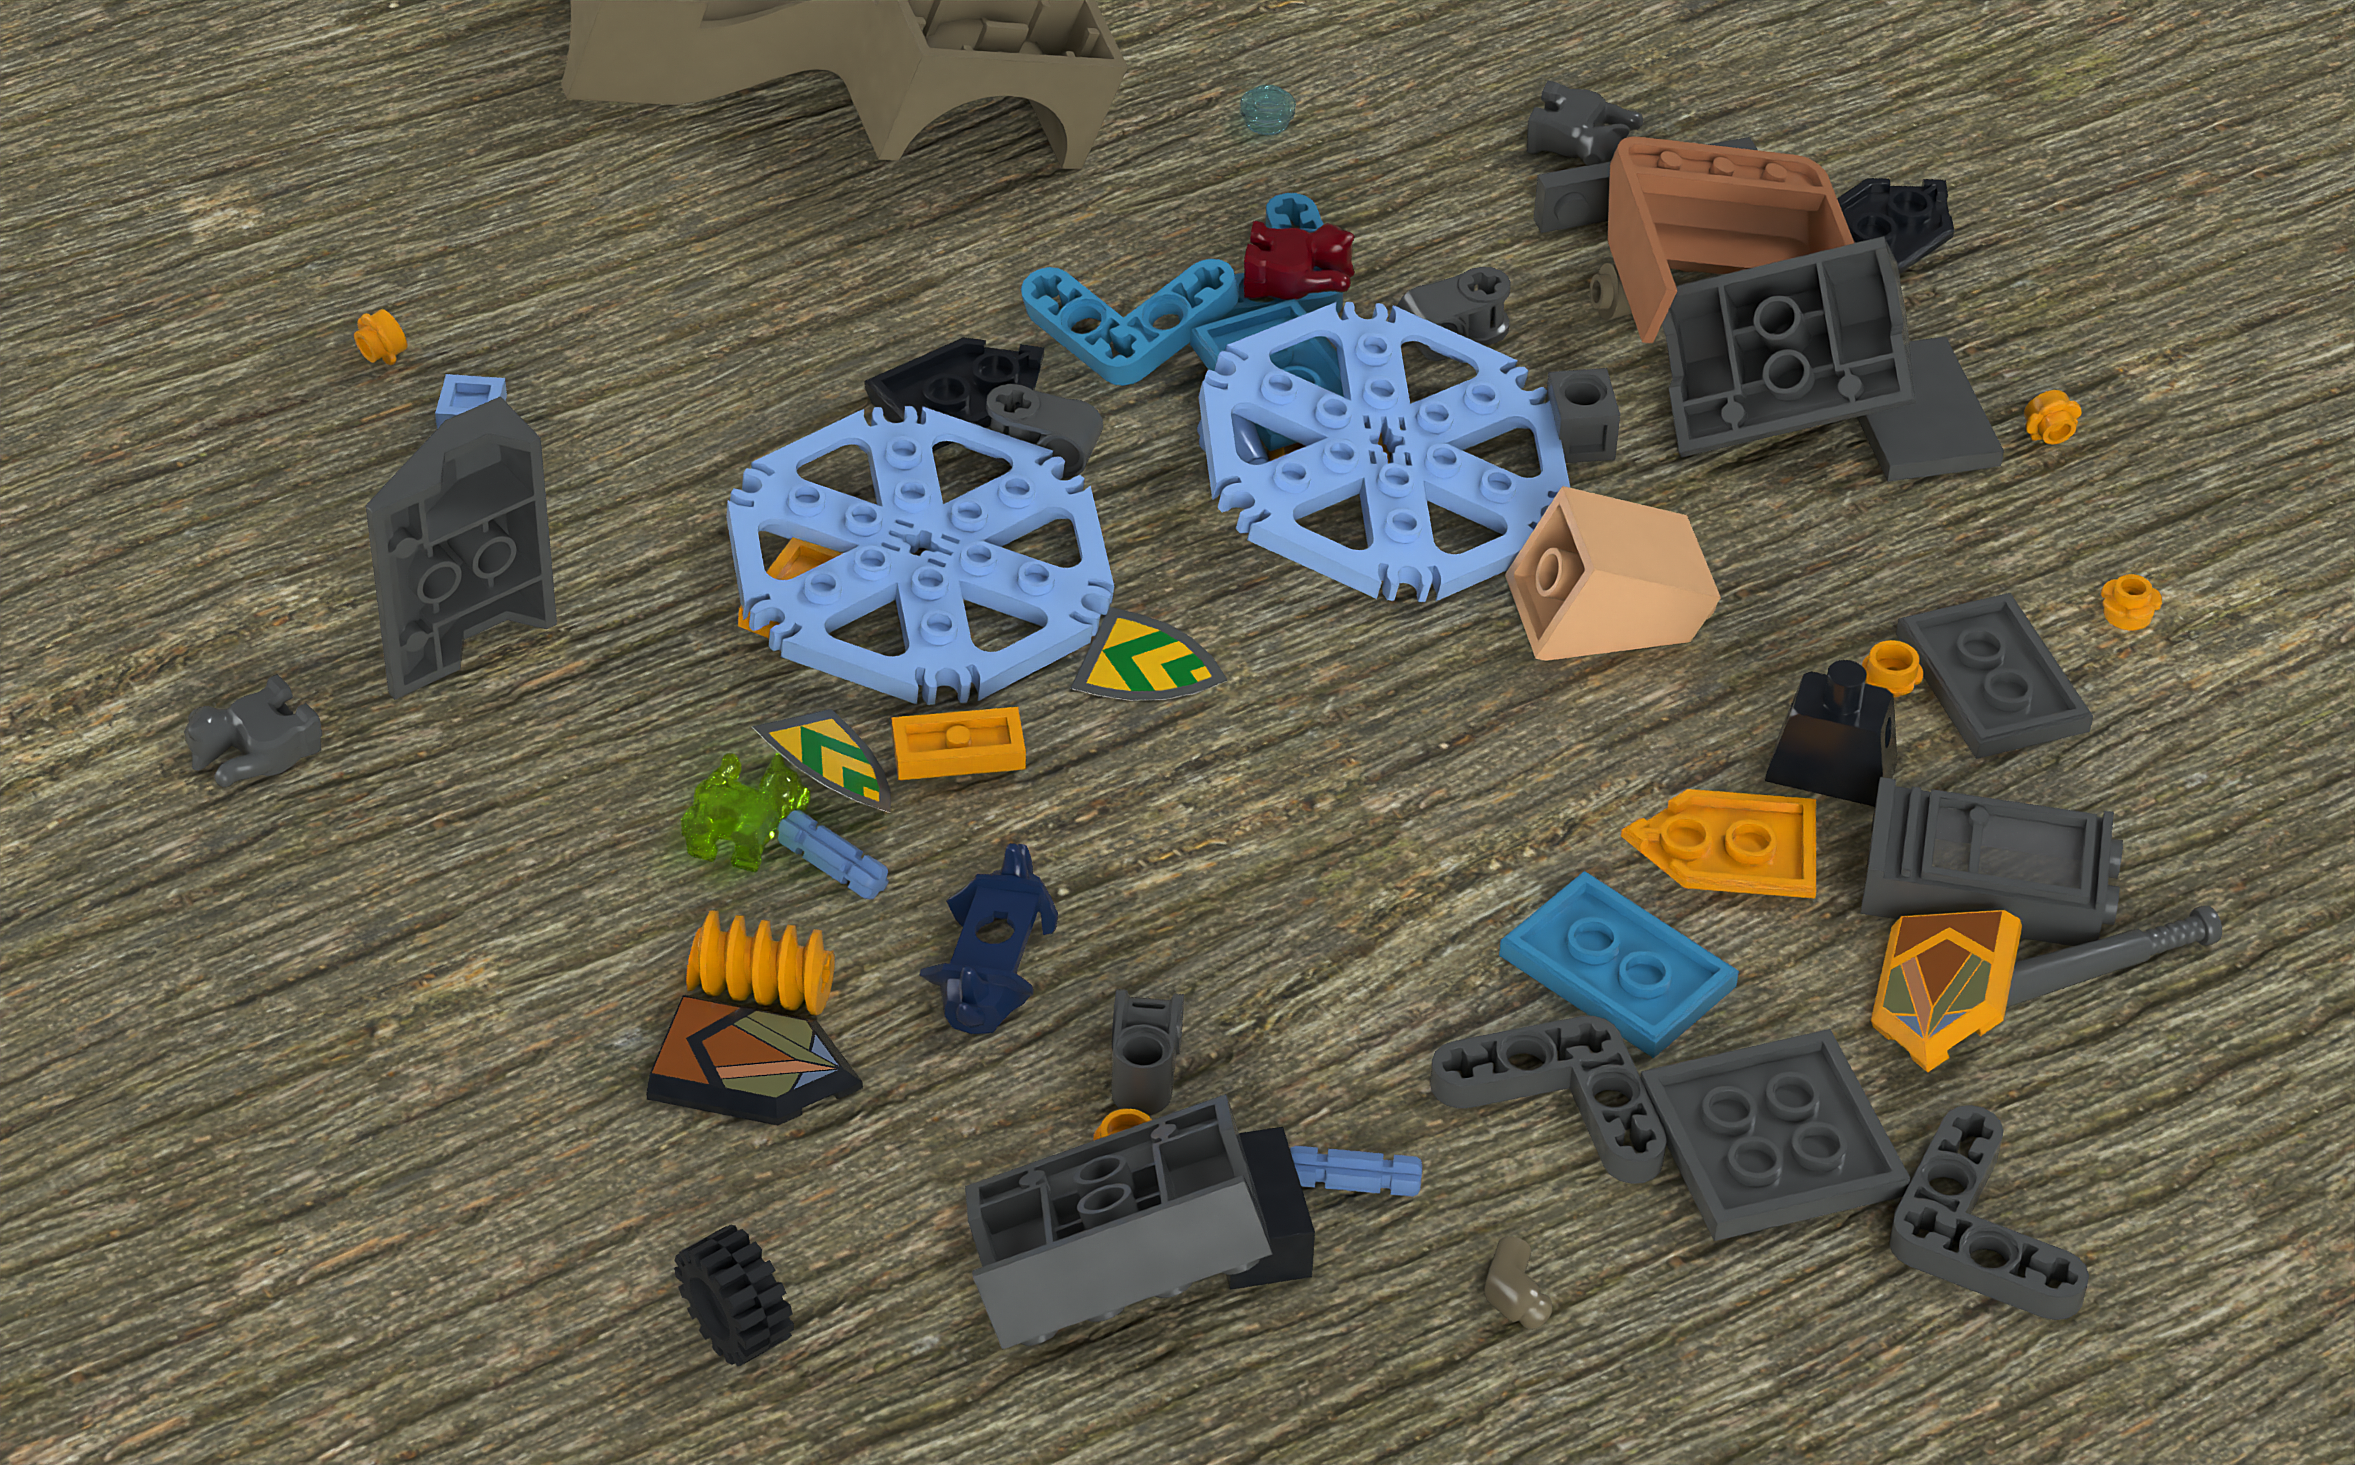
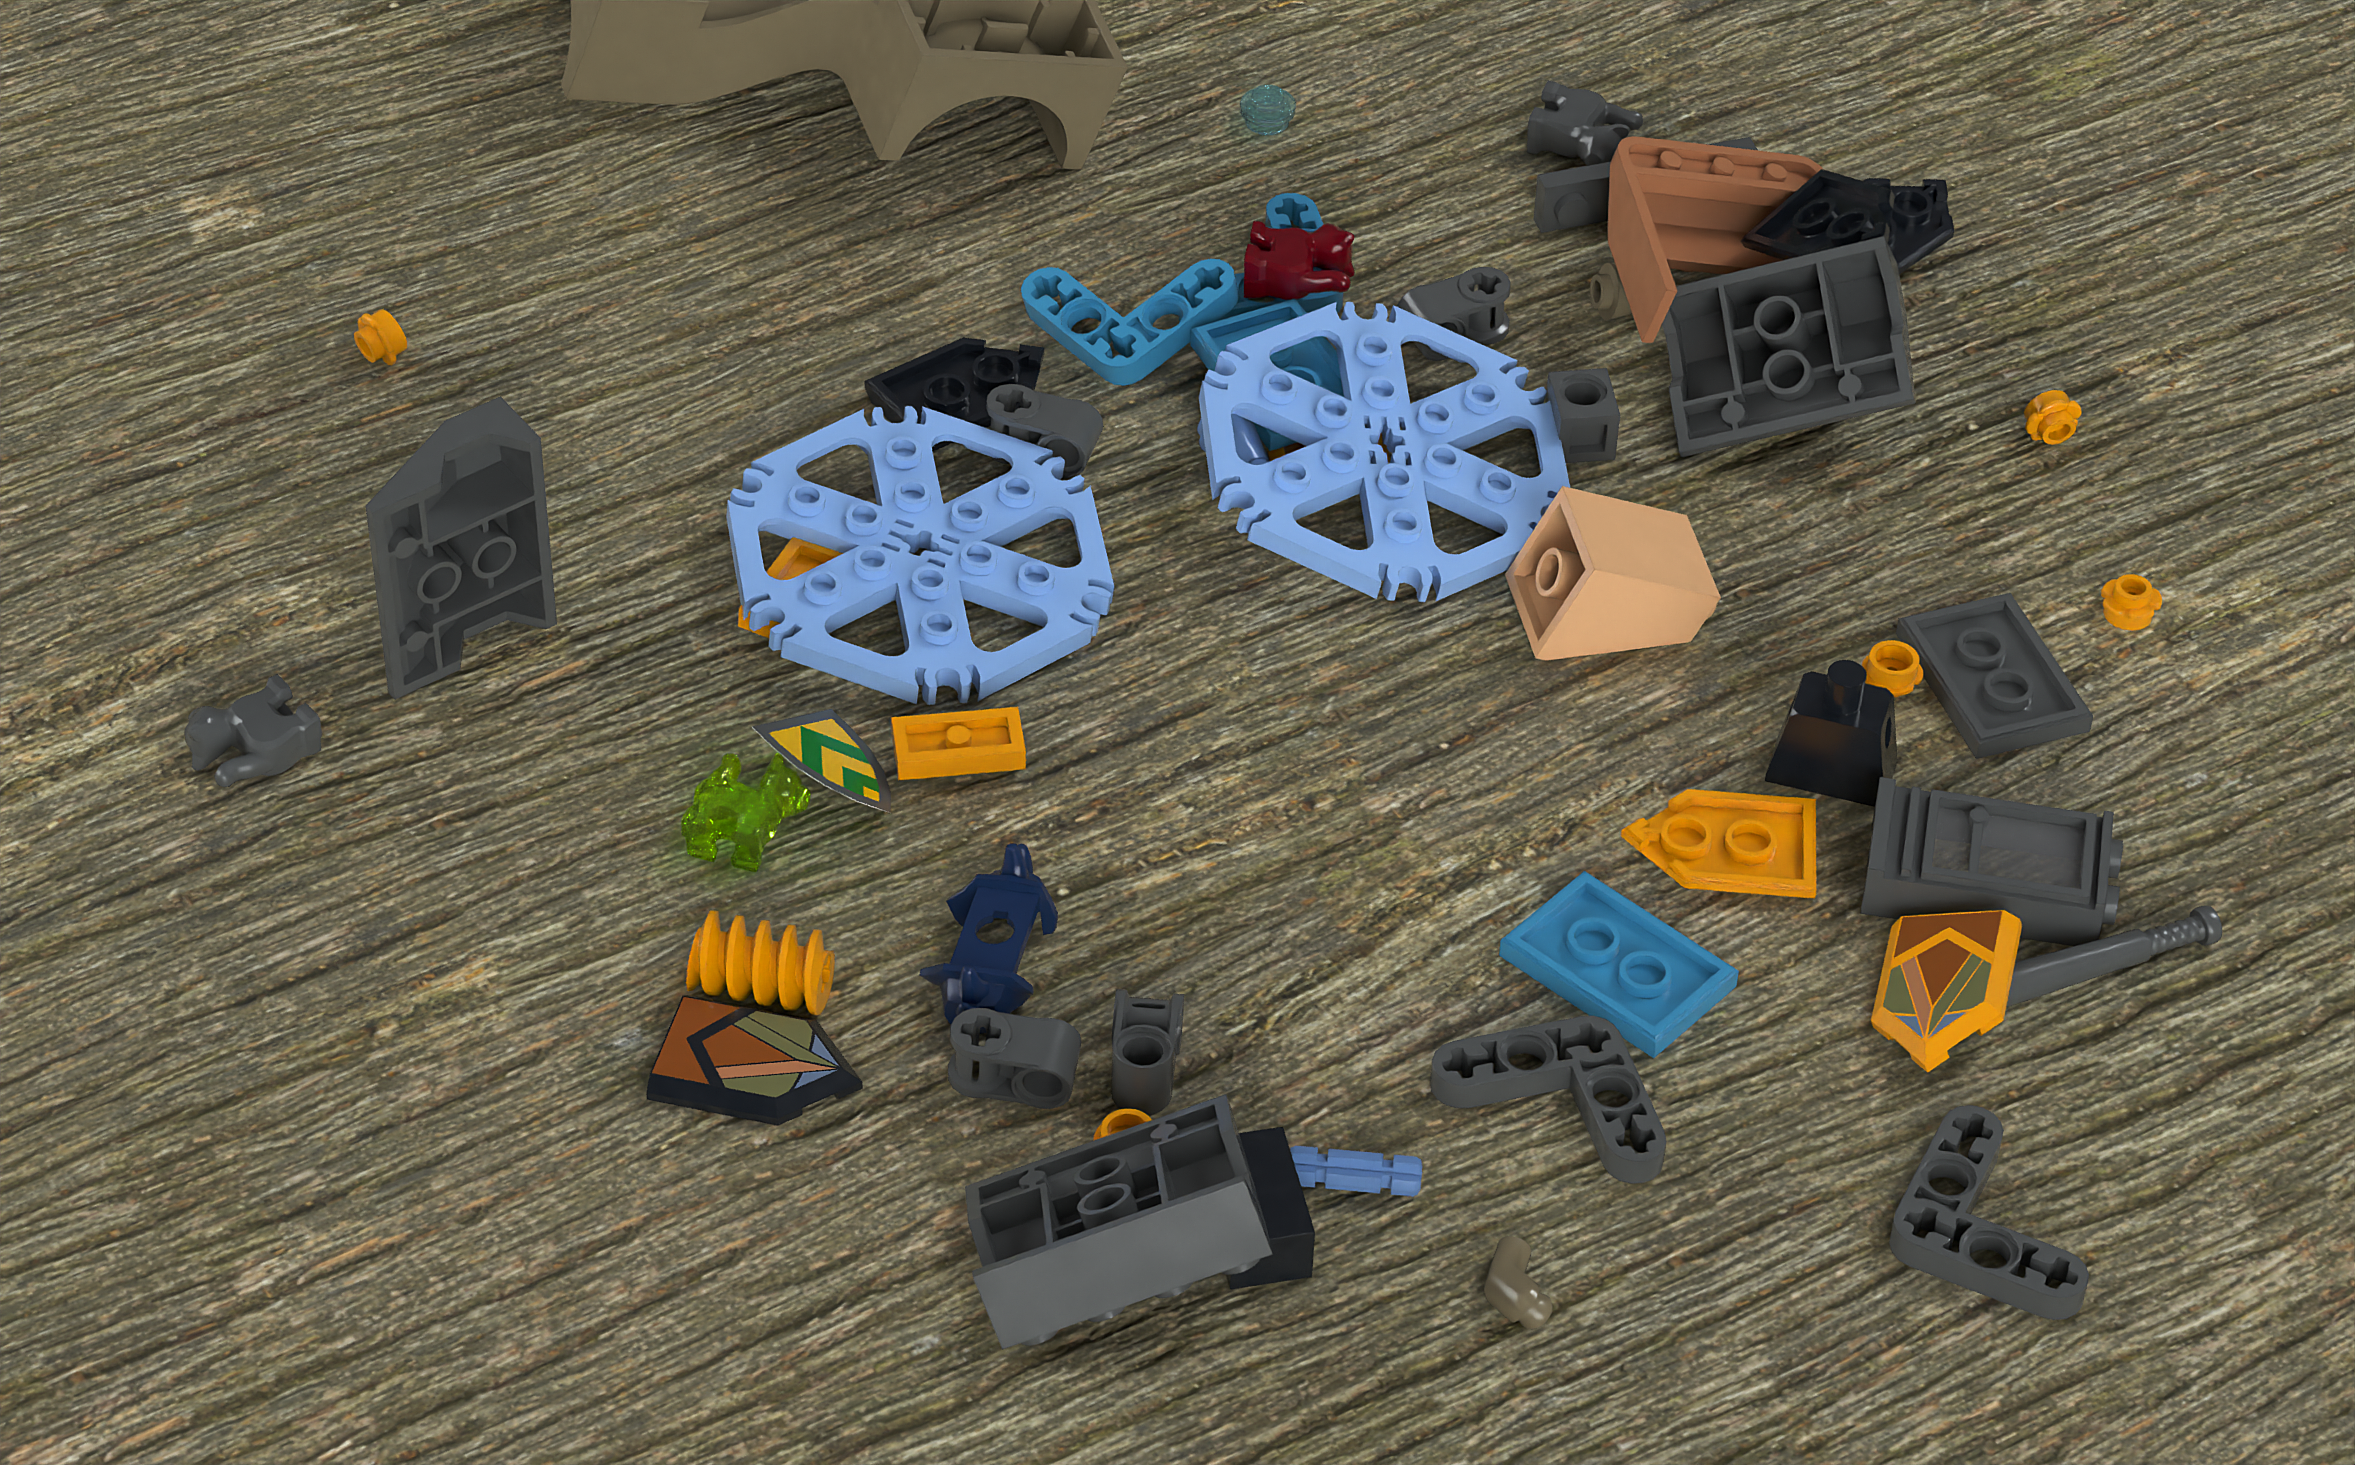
light blue plate [435,374,507,429] -> none
black tyre [674,1225,794,1366] -> none
medium blue axle [777,810,889,899] -> none
sticker [1070,607,1228,701] -> none
dark grey plate [1640,1029,1911,1241] -> none
dark grey tile [1857,337,2004,482] -> none
none -> dark grey piece [948,1008,1082,1109]
none -> black tile [1740,169,1895,260]

